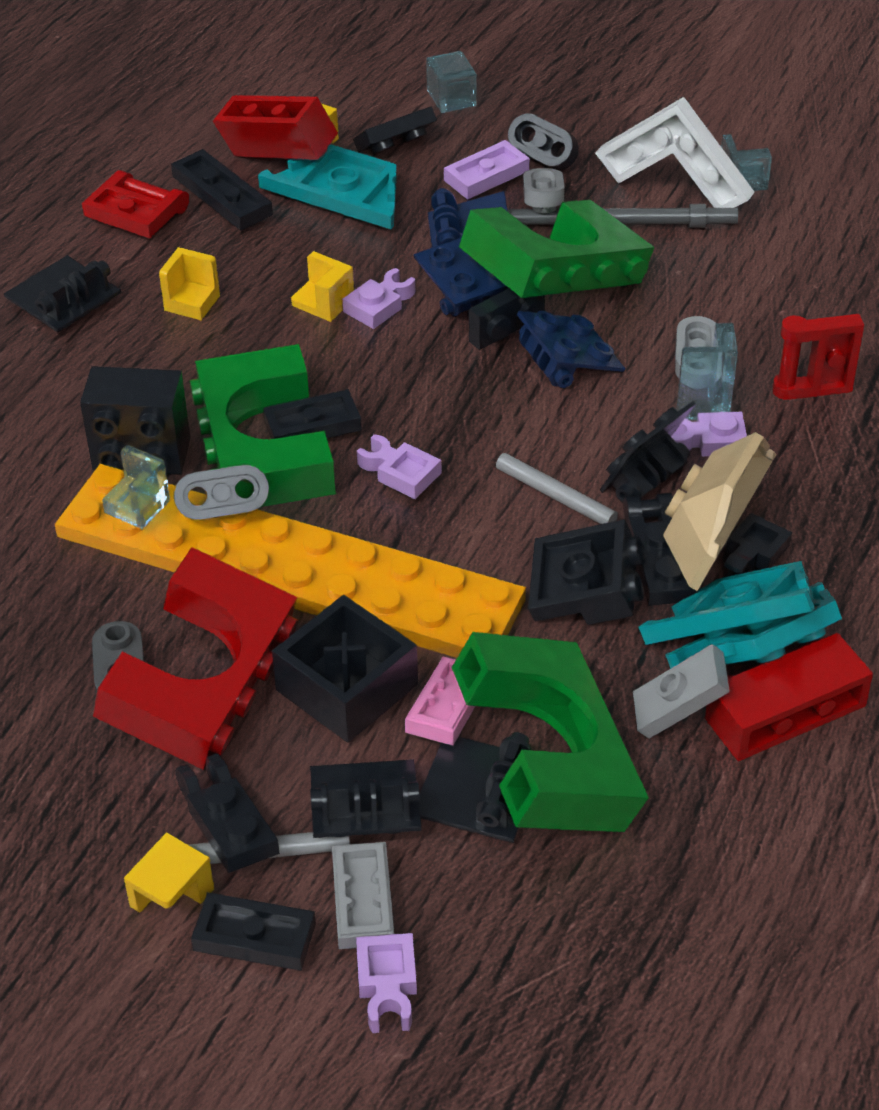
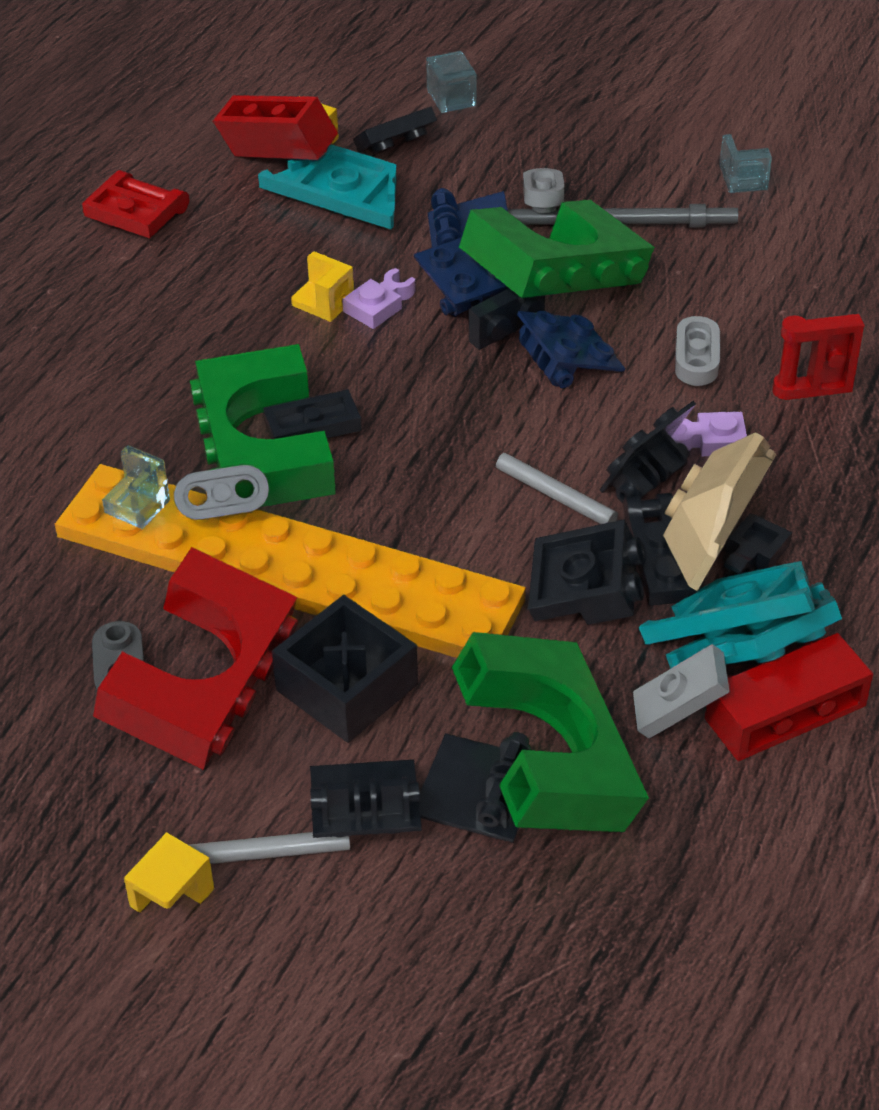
black hinge [4,255,122,332] -> none
black brick [80,366,191,475] -> none
yellow panel [159,247,220,321] -> none
black plate [171,149,273,231] -> none
black hinge [175,754,280,873] -> none
black plate [191,892,316,971] -> none
light grey plate [332,842,394,949] -> none
lavender plate [356,933,417,1033] -> none
lavender plate [357,435,442,499] -> none
bright pink plate [405,657,475,746] -> none
lavender plate [444,140,530,200] -> none
plate [508,113,579,170] -> none
white plate [595,97,754,208] -> none
clear light blue panel [676,323,738,420] -> none

